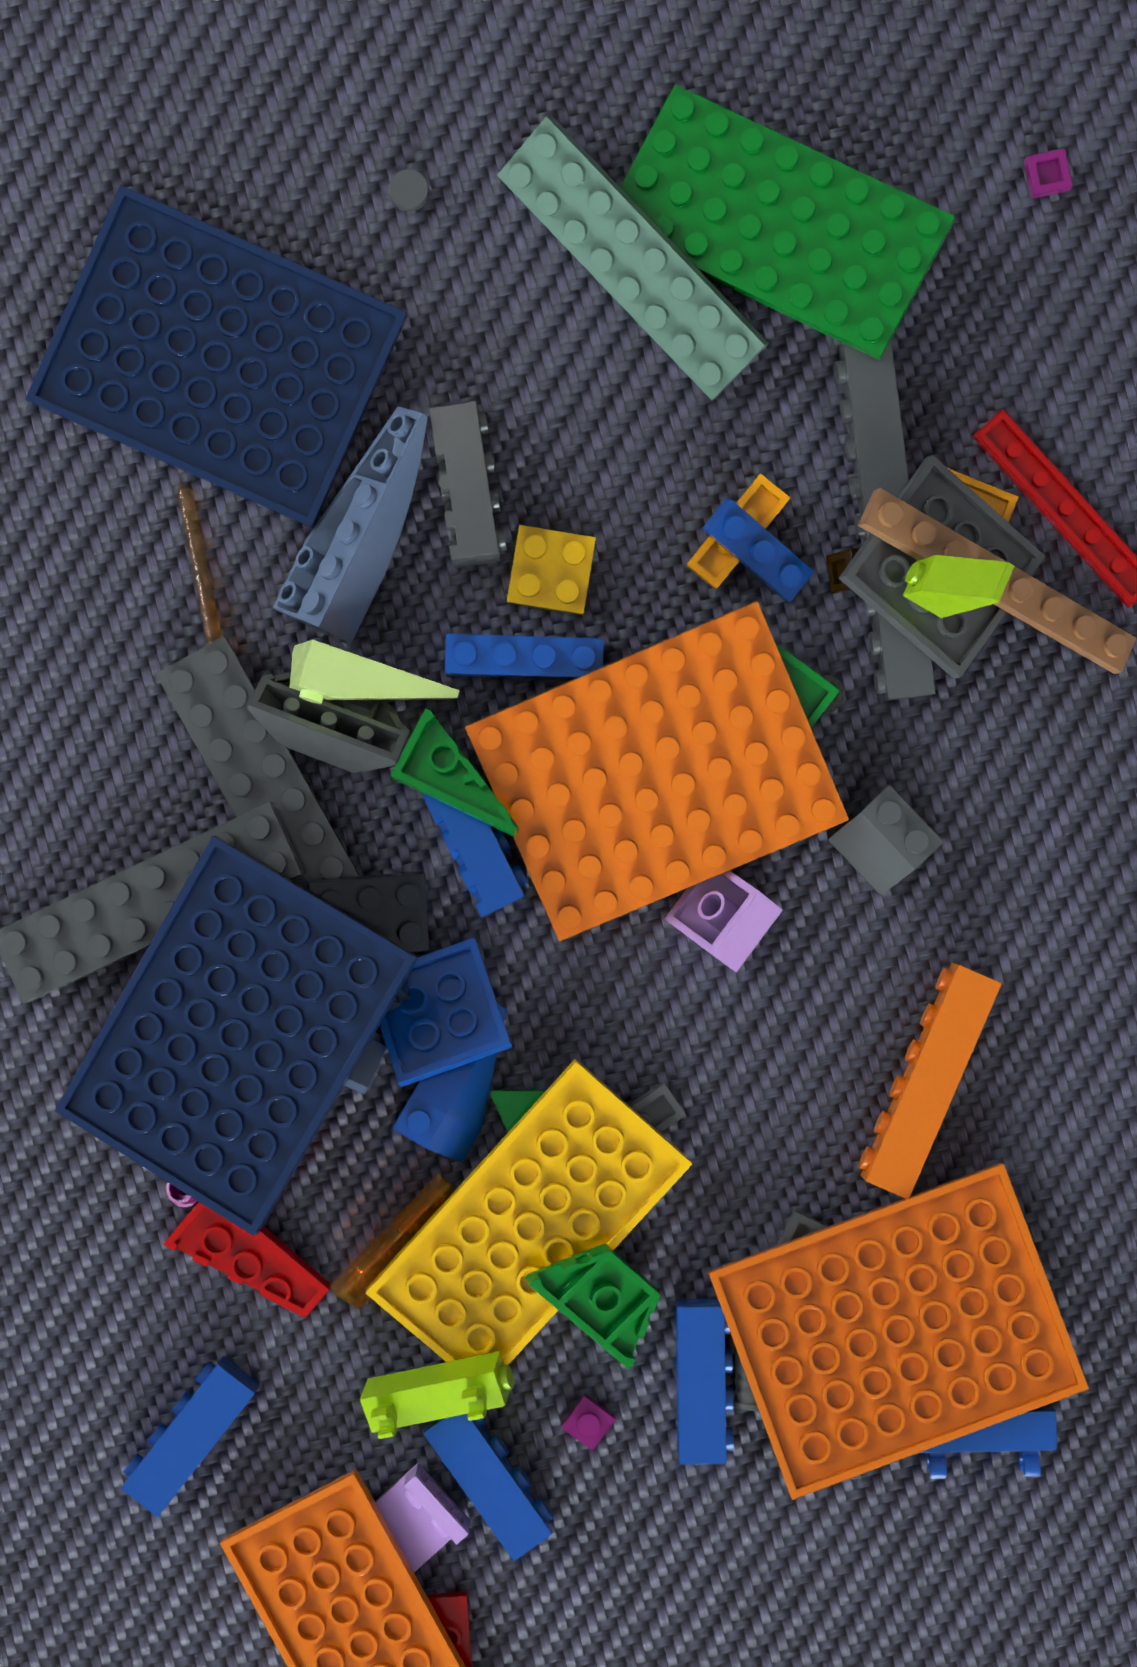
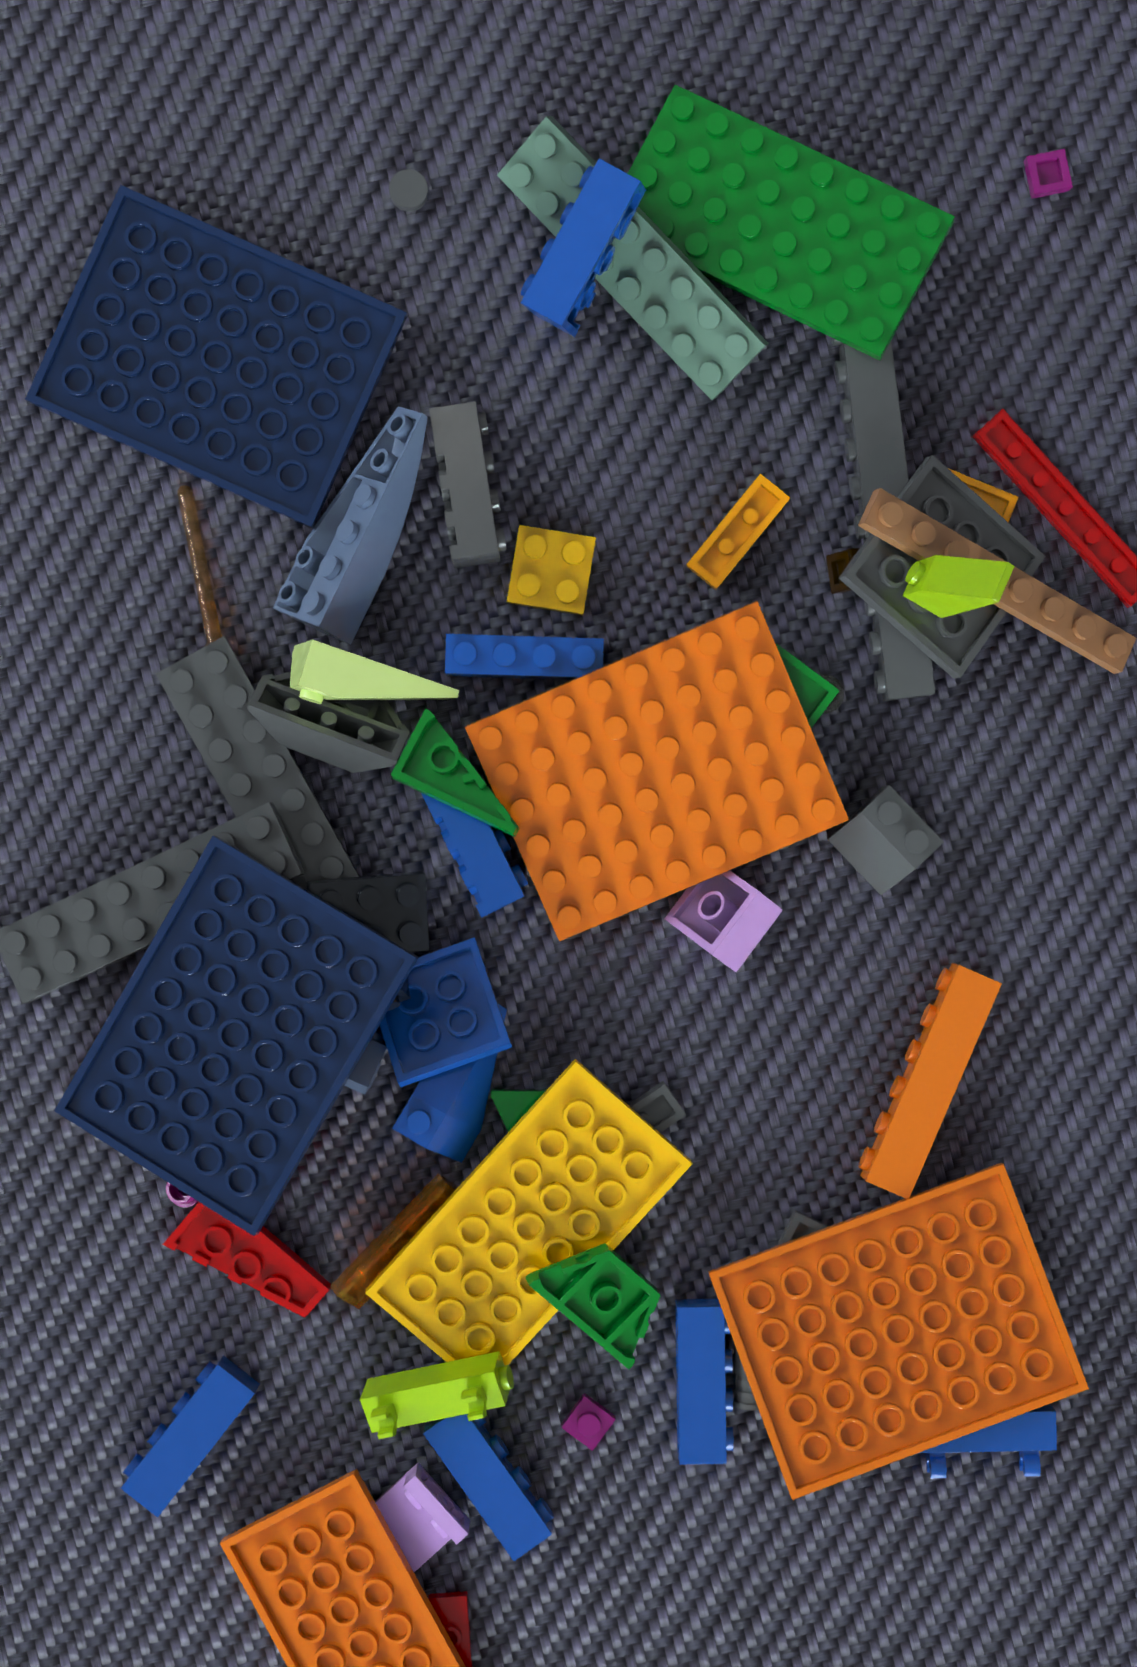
blue plate [702,498,814,602] -> none
none -> blue wedge [520,158,646,338]

